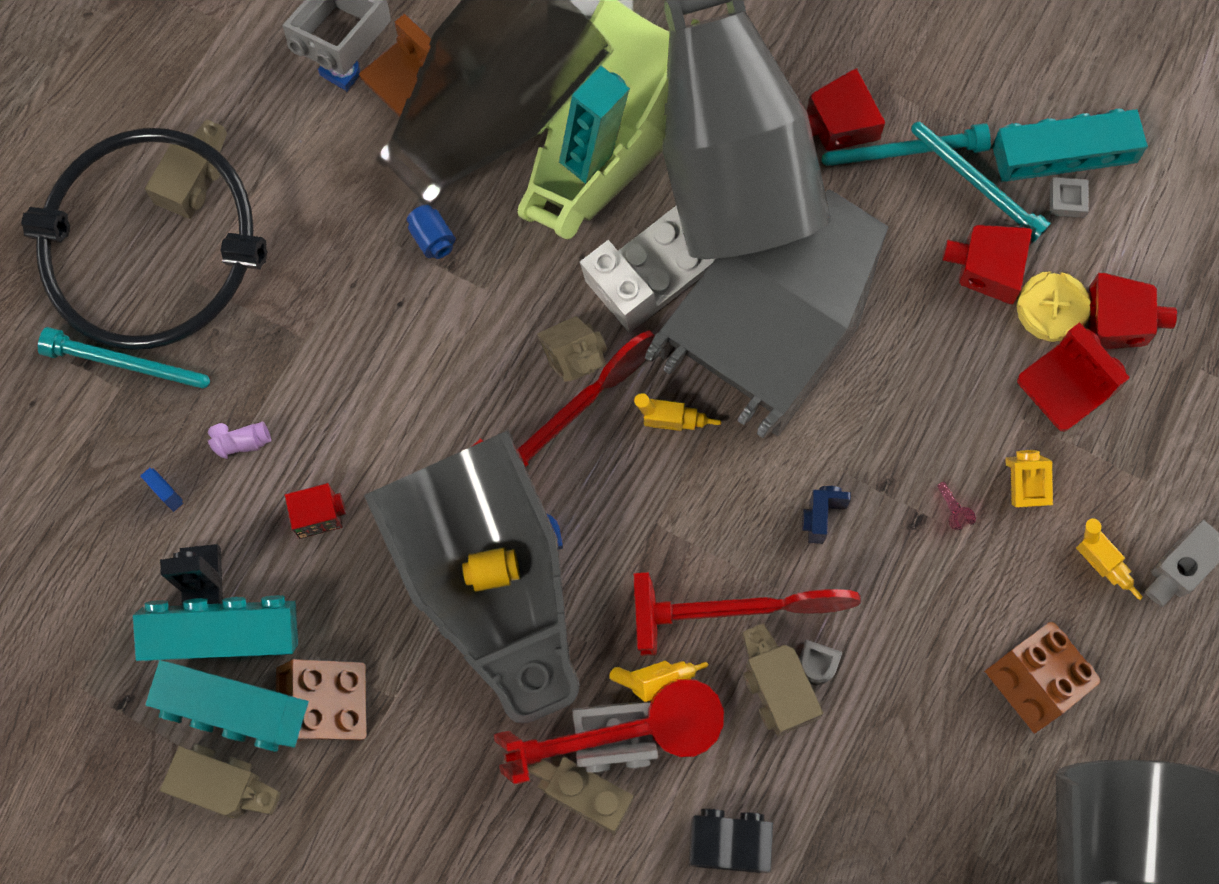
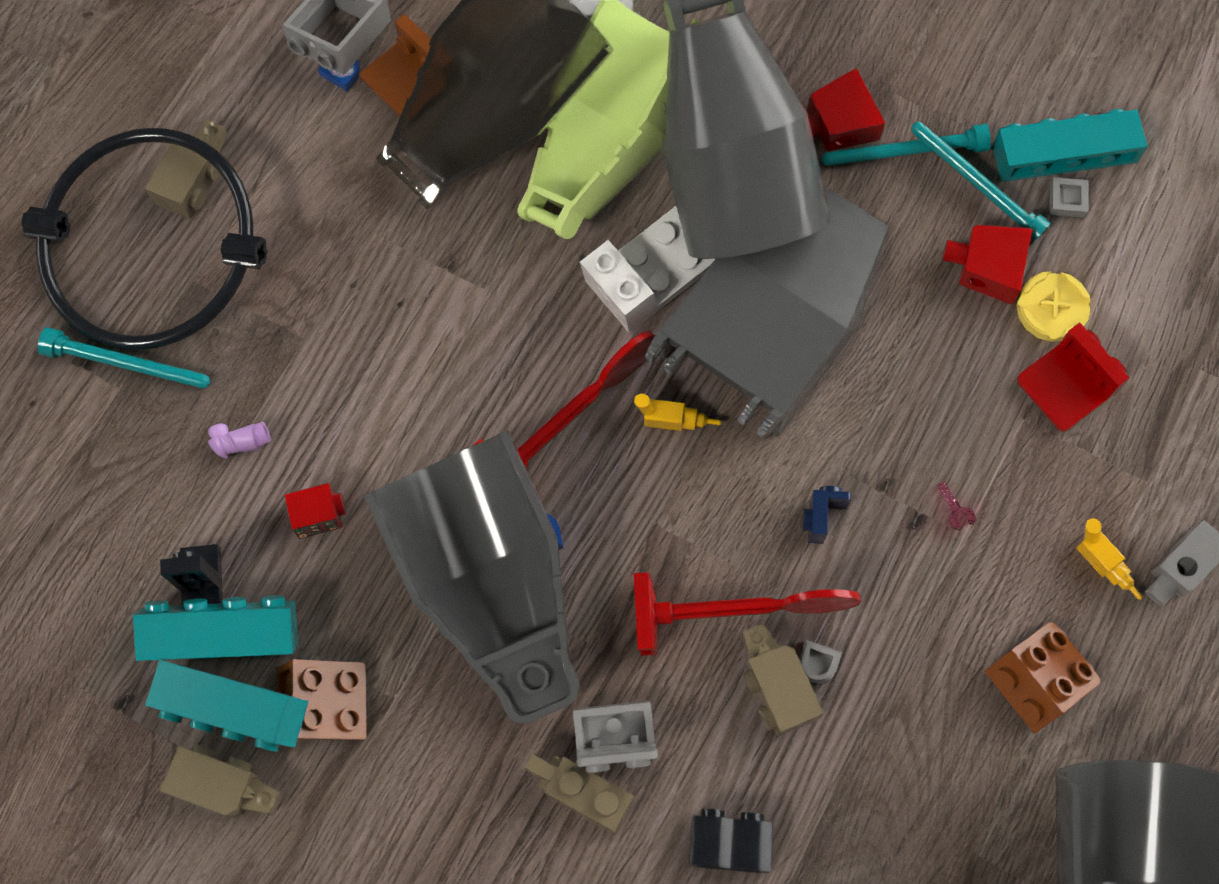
blue tile [140,468,183,512] -> none
blue brick [407,205,456,259] -> none
yellow brick [462,547,520,592] -> none
red piece [494,679,724,784] -> none
dark tan hinge [537,316,607,382] -> none
teal brick [559,66,630,184] -> none
yellow piece [609,660,708,702] -> none
yellow bracket [1005,450,1053,508] -> none
red torso [1088,272,1177,349] -> none

